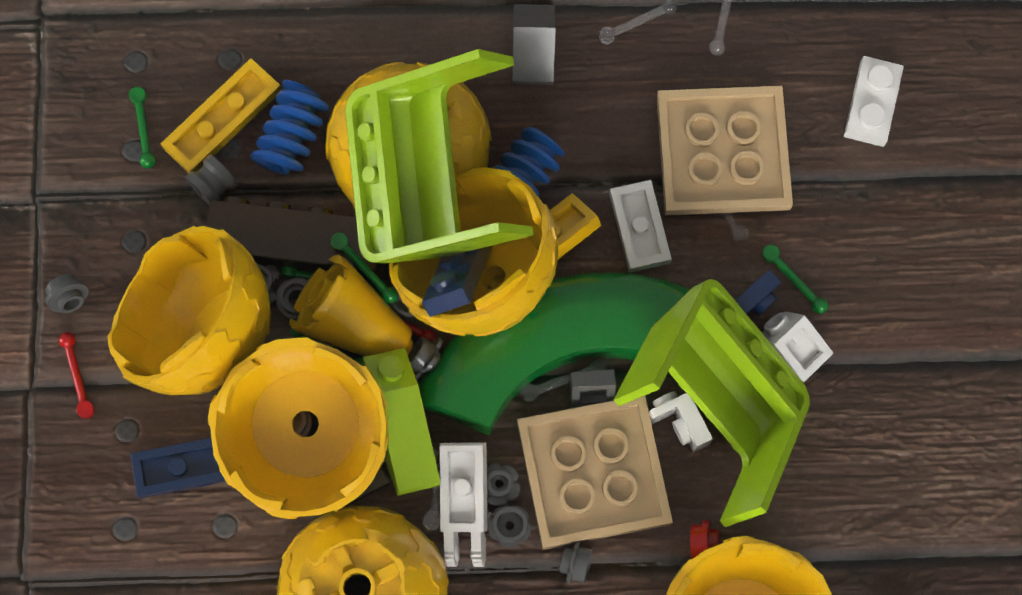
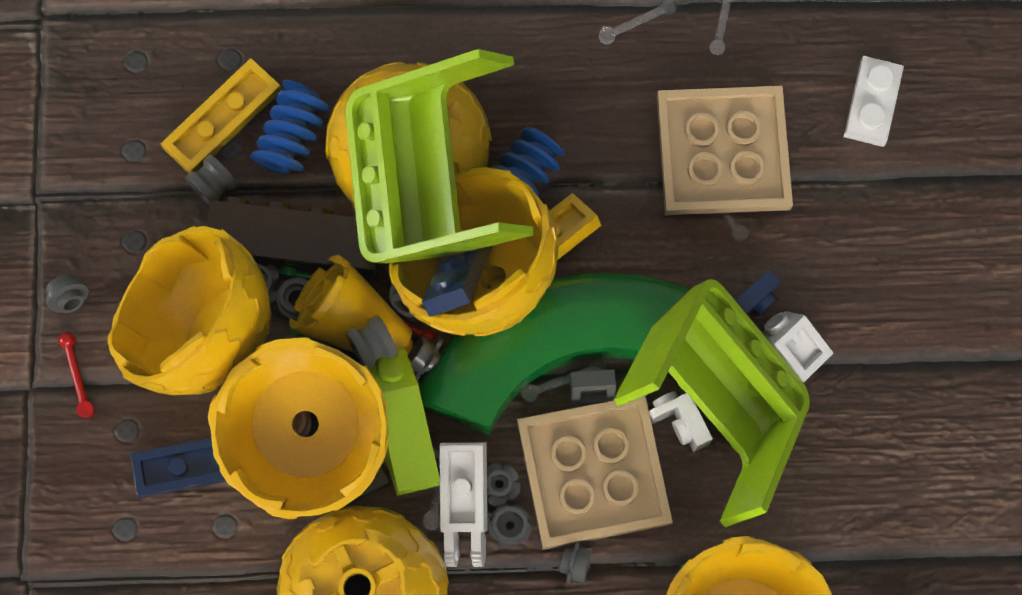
green hinge [129,87,156,169] -> none
green hinge [331,232,398,304] -> none
dark grey slope [512,4,556,85] -> none
white plate [609,180,672,273] -> none
red plate [690,520,720,559] -> none
green hinge [762,244,829,314] -> none
none -> dark grey wheel [345,315,398,369]

